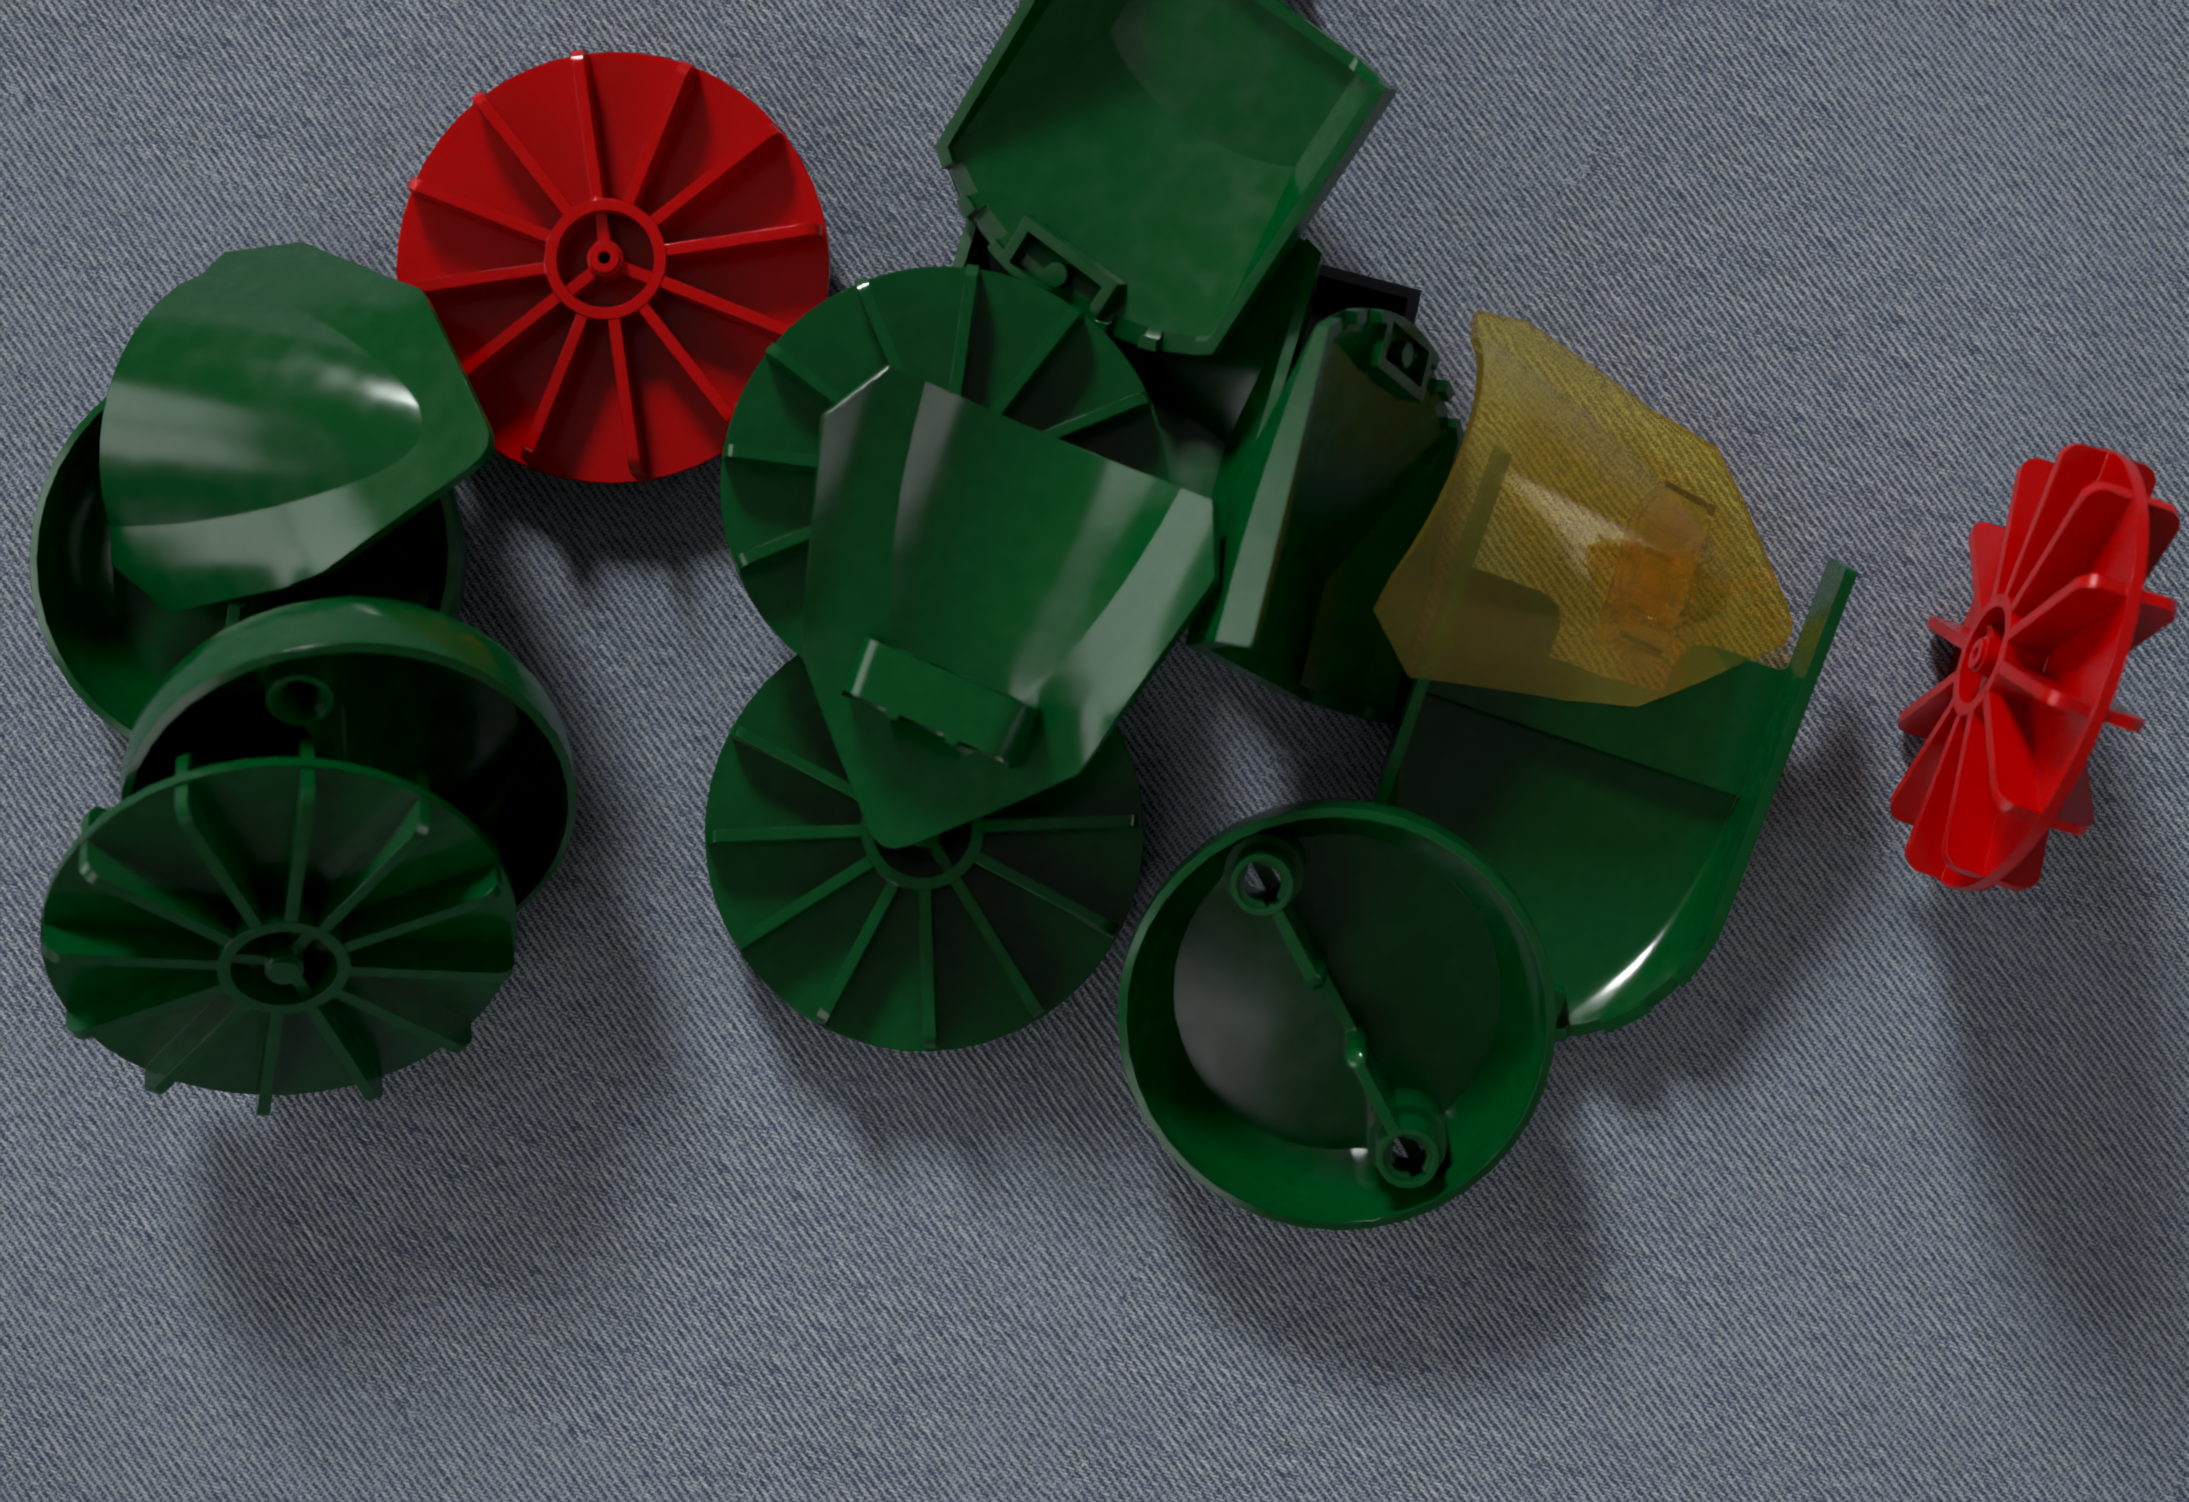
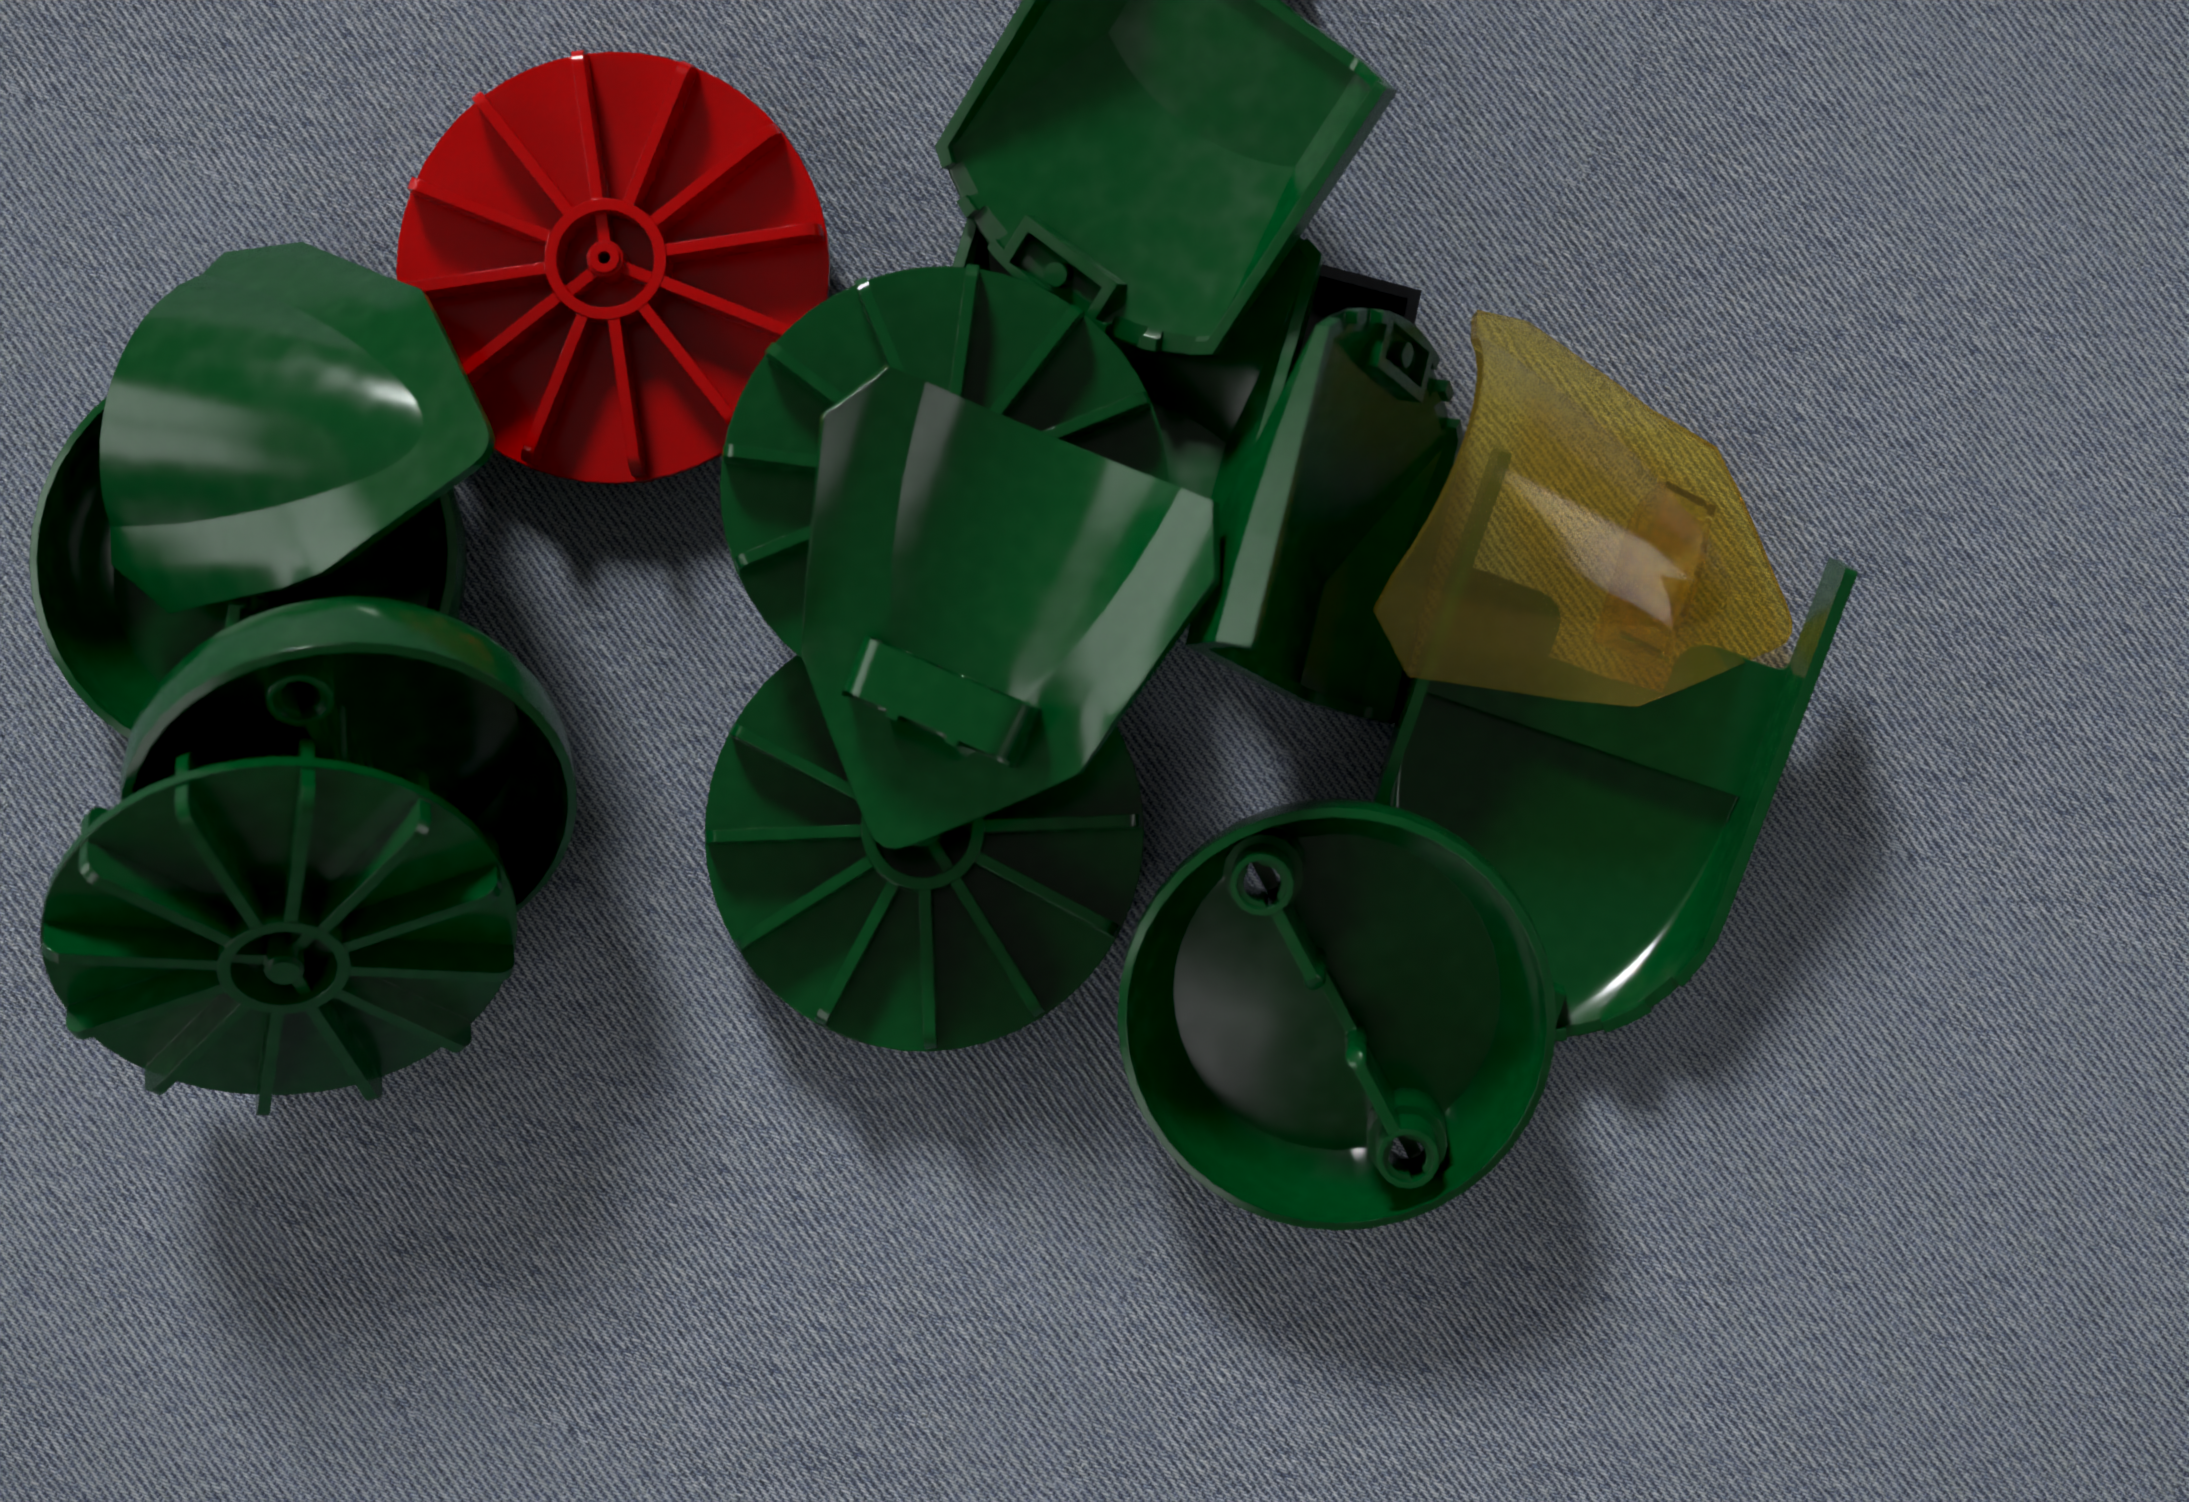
red piece [1890,443,2180,892] -> none

